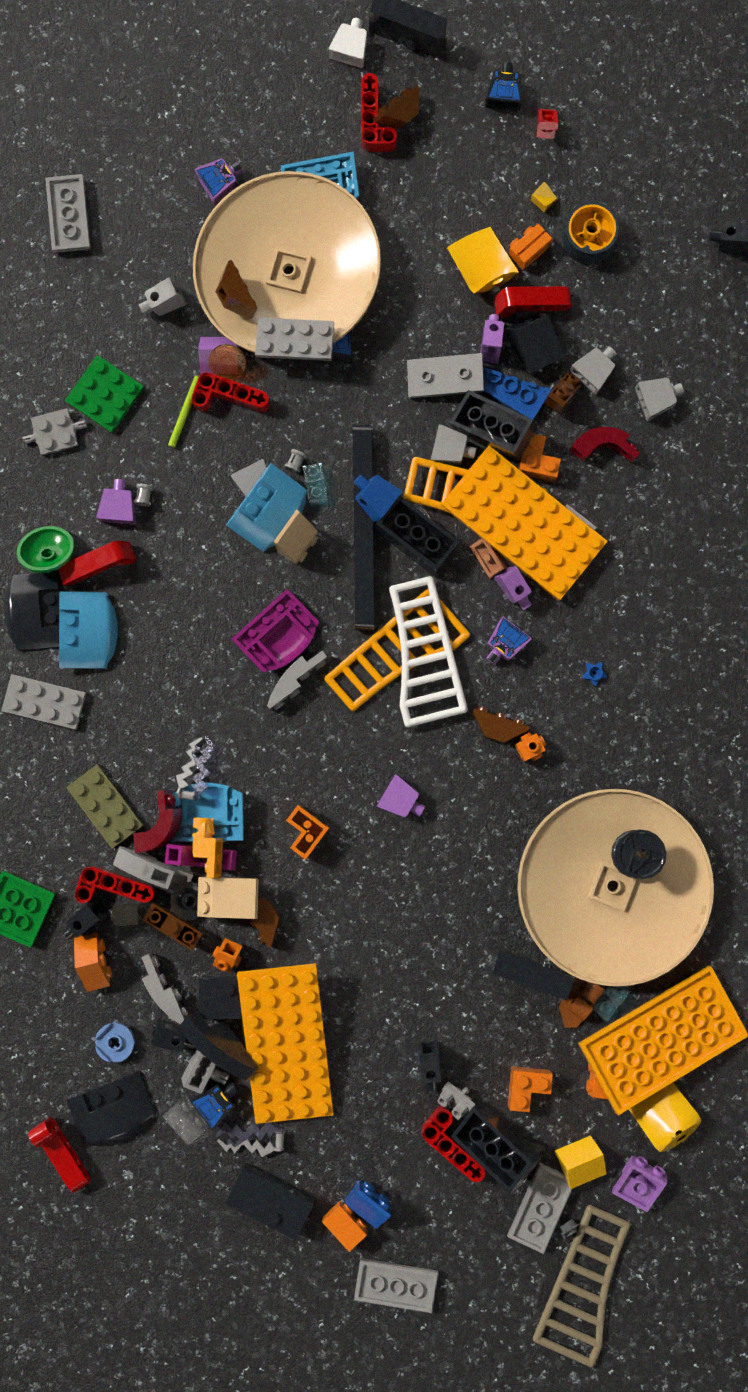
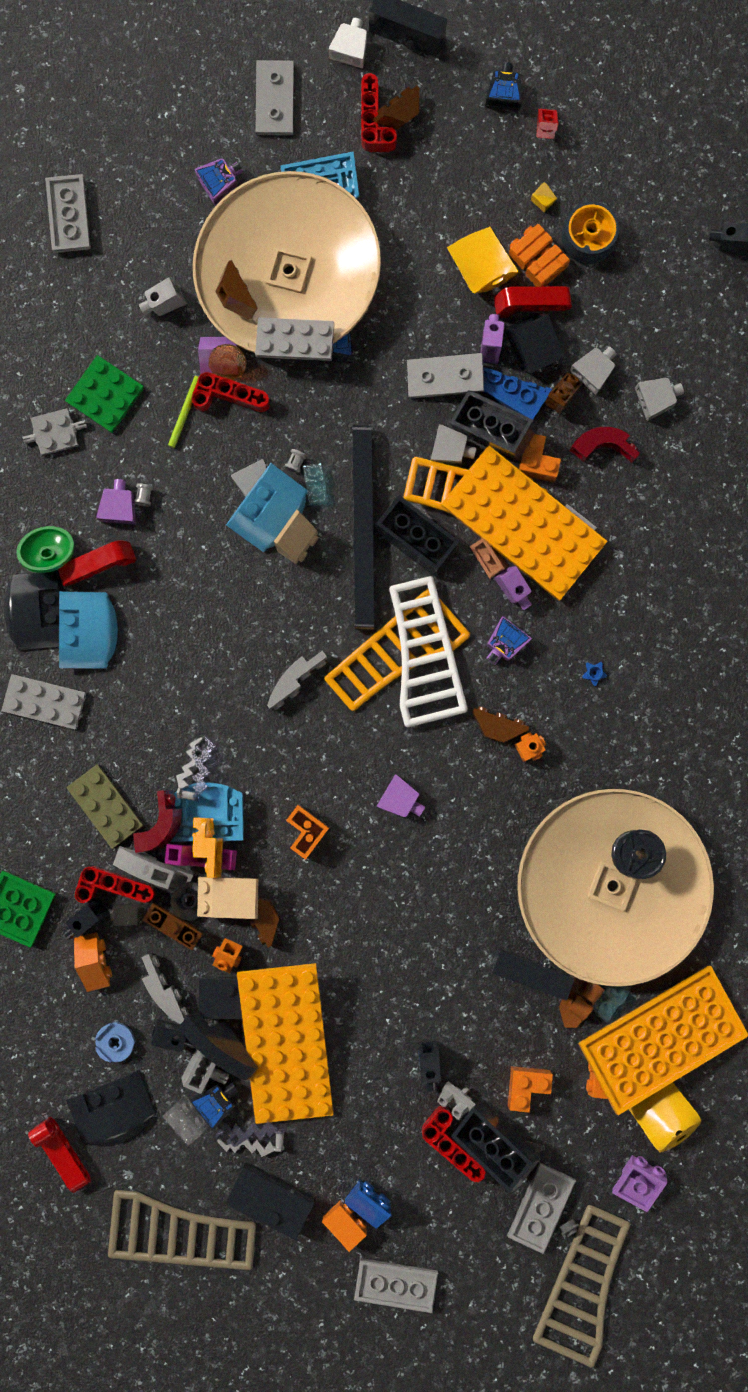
magenta slope [231,589,319,673] -> none
blue torso [353,475,402,522] -> none
yellow slope [555,1136,606,1189] -> none
none -> dark tan bar [108,1190,256,1270]
none -> light grey plate [256,60,294,135]
none -> orange brick [525,245,570,287]

